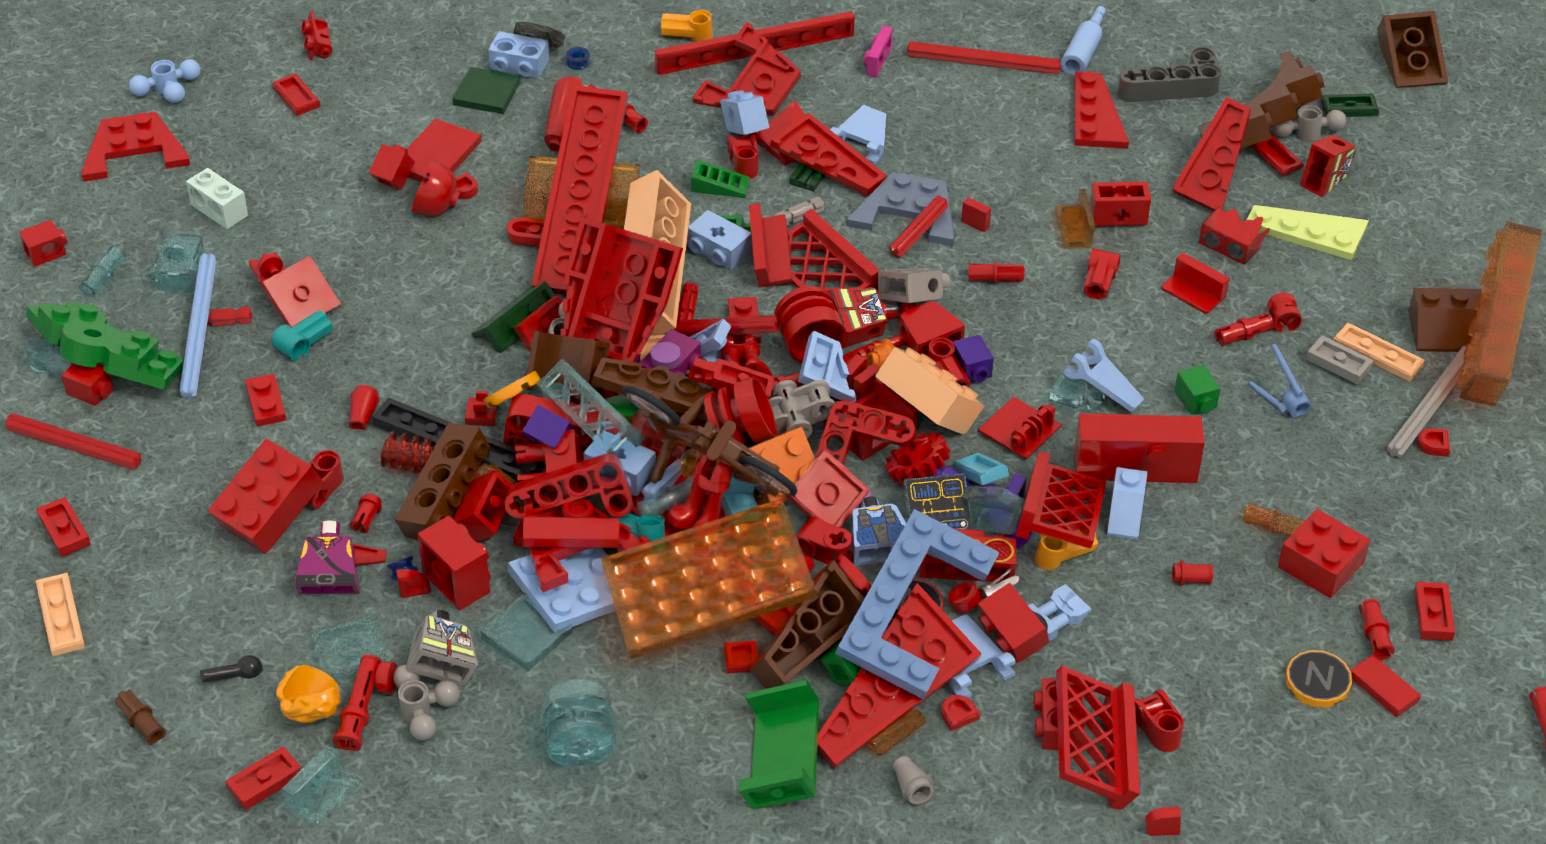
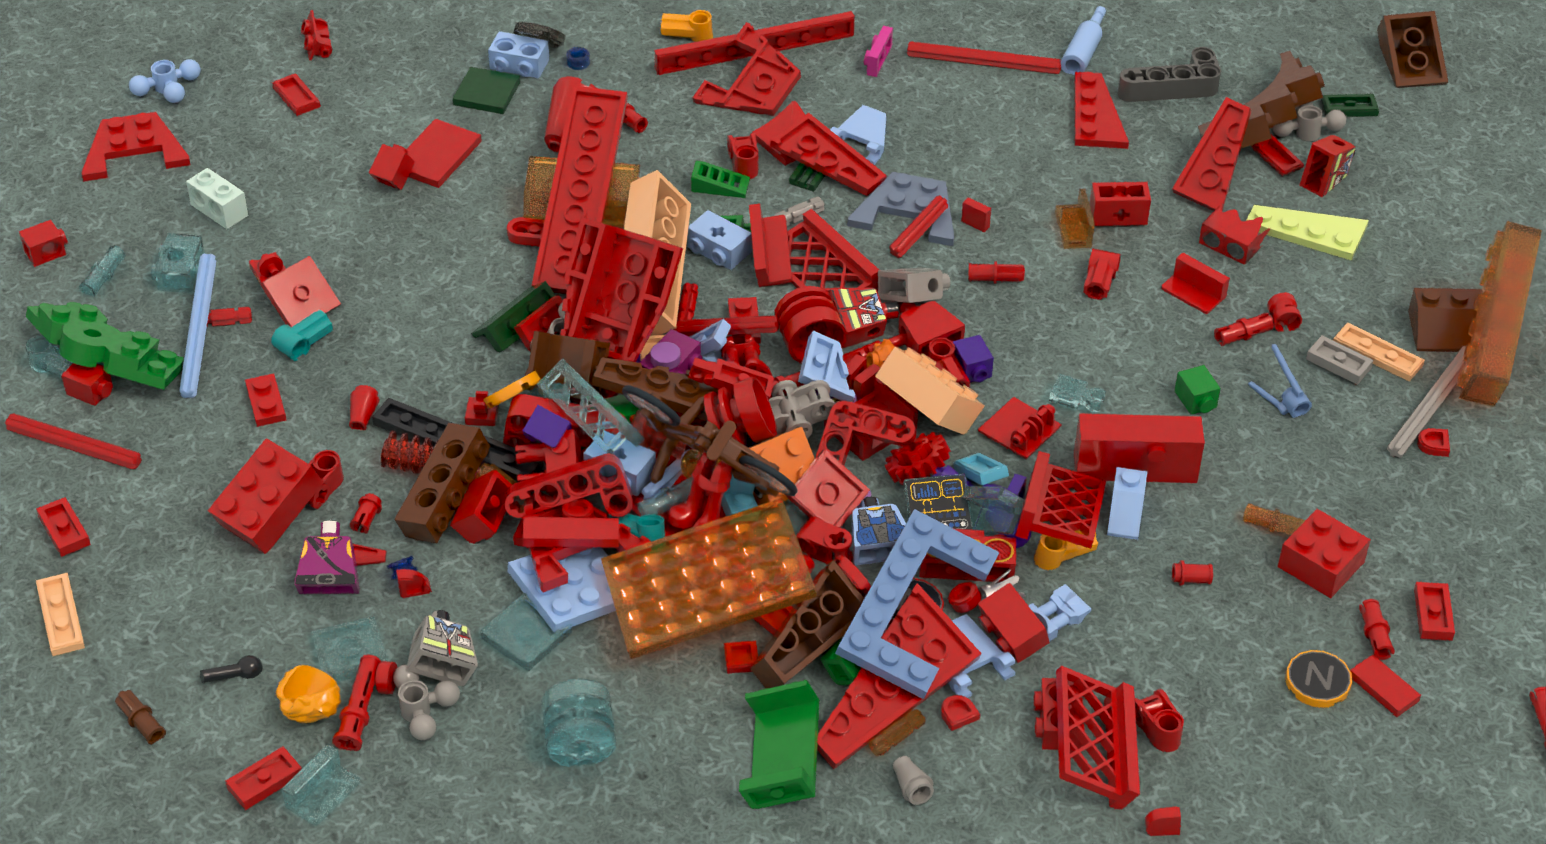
red cylinder [411,160,460,217] -> none
red brick [418,516,491,611] -> none
red tile [456,172,478,199] -> none
light blue brick [720,90,769,135] -> none
light blue flag [1063,339,1144,413] -> none

